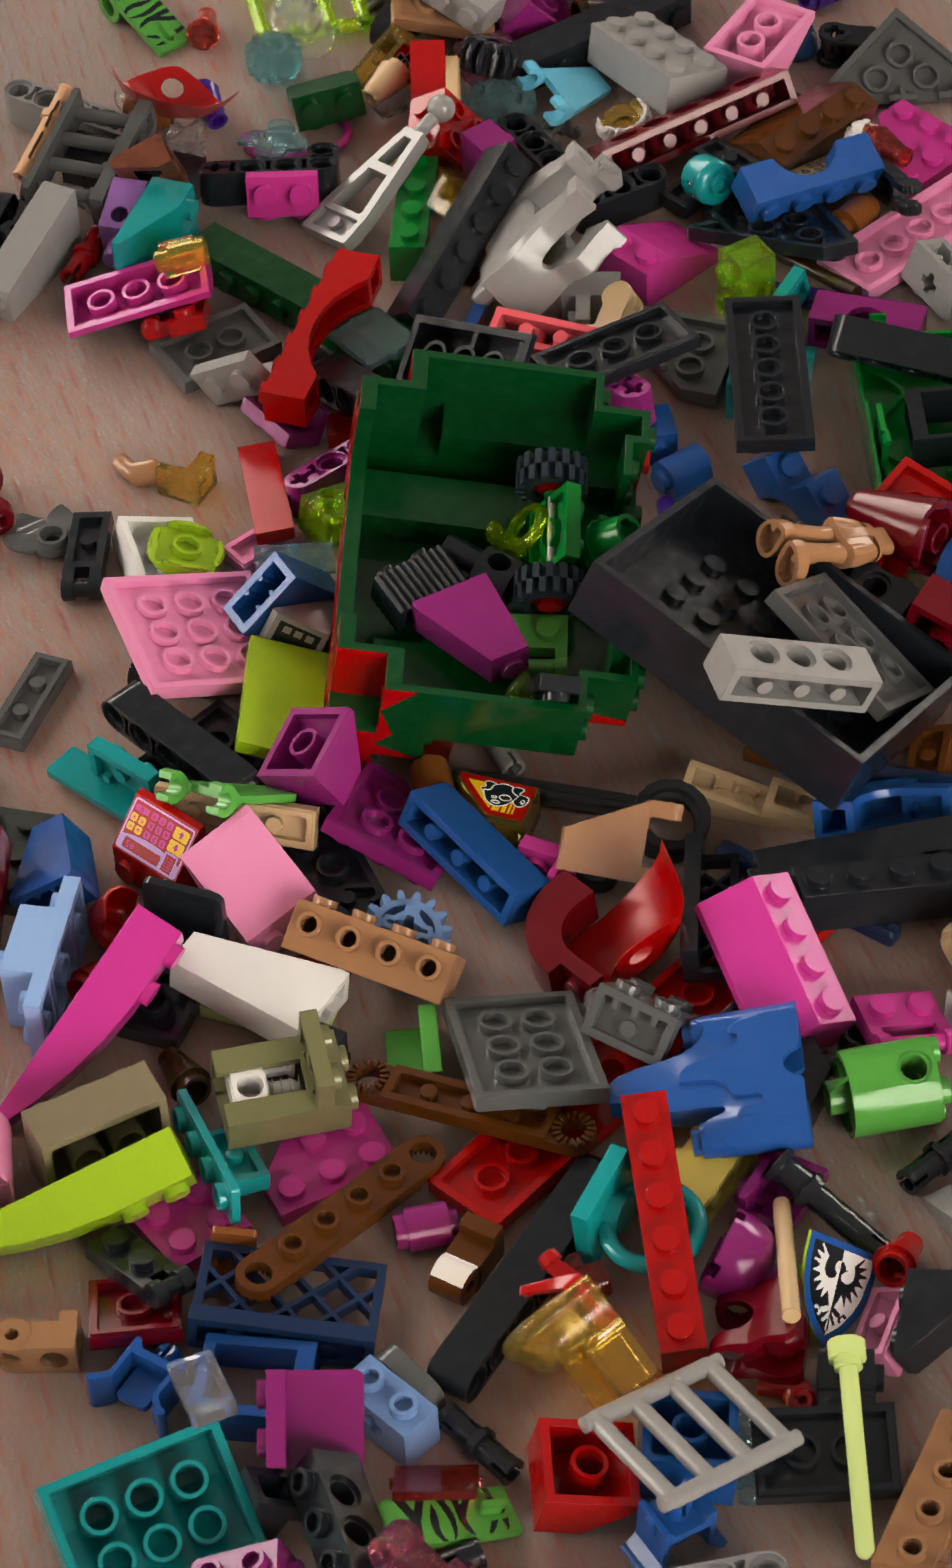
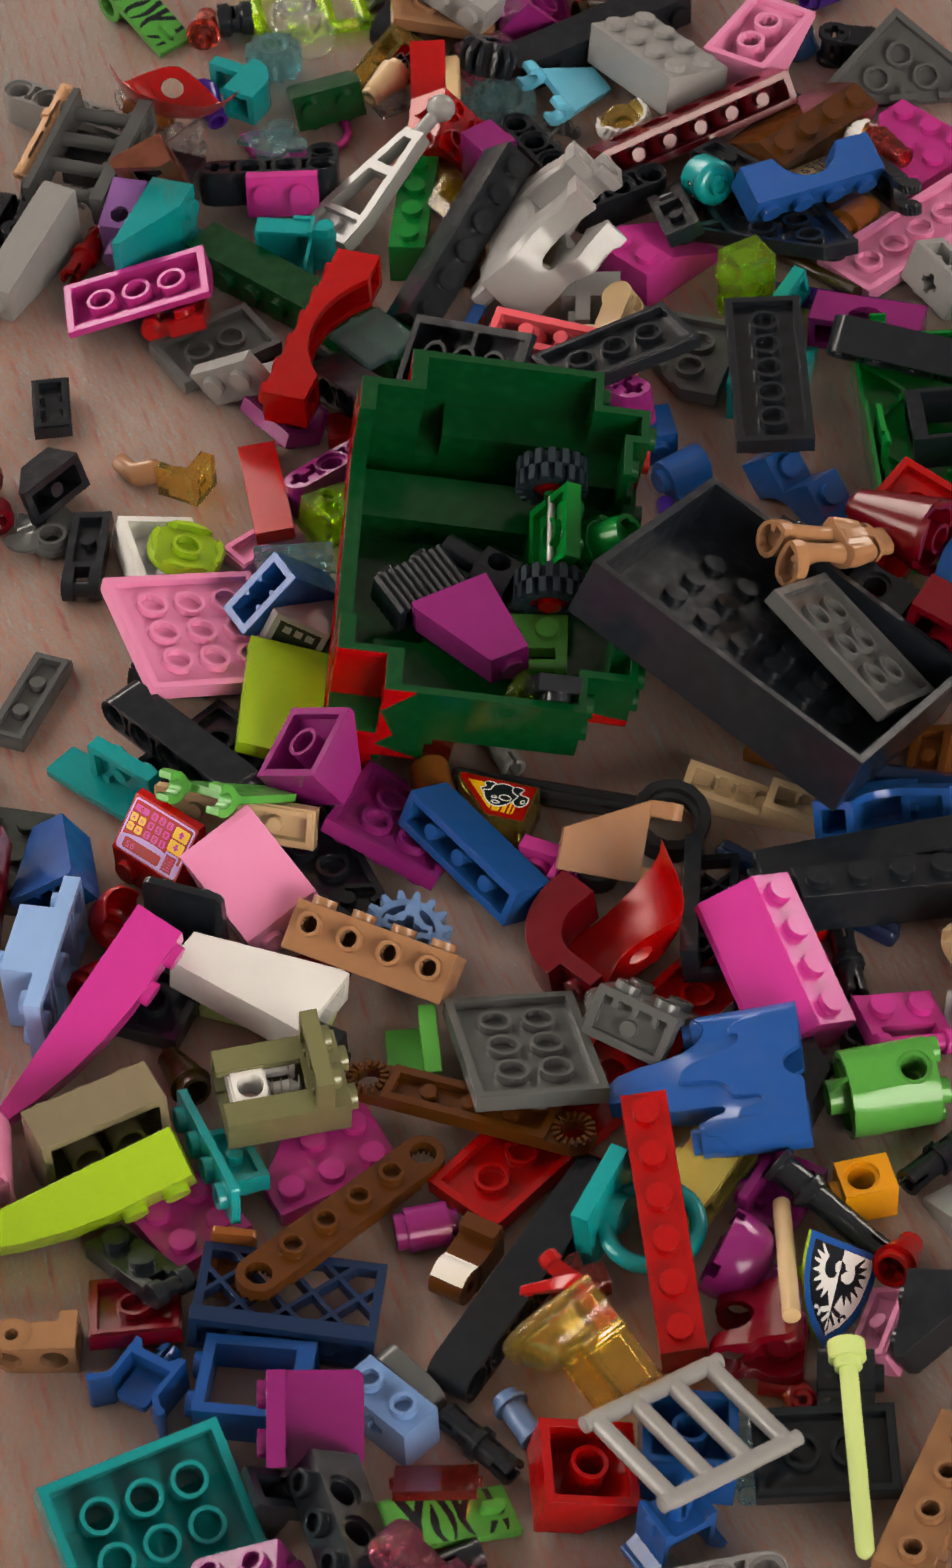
clear yellow brick [153,234,210,279] -> none
clear tile [166,1349,239,1430] -> none
clear neon green piece [485,503,549,556] -> none
light grey brick [703,633,883,713] -> none
none -> black slope [19,447,91,527]
none -> black plate [31,377,73,440]
none -> teal brick [209,55,271,126]
none -> black wheel [216,0,255,38]
none -> teal piece [254,215,337,275]
none -> medium blue pin [493,1387,538,1450]
none -> black plate [647,183,705,248]
none -> light orange brick [826,1152,899,1221]
none -> black pin [827,928,869,1003]

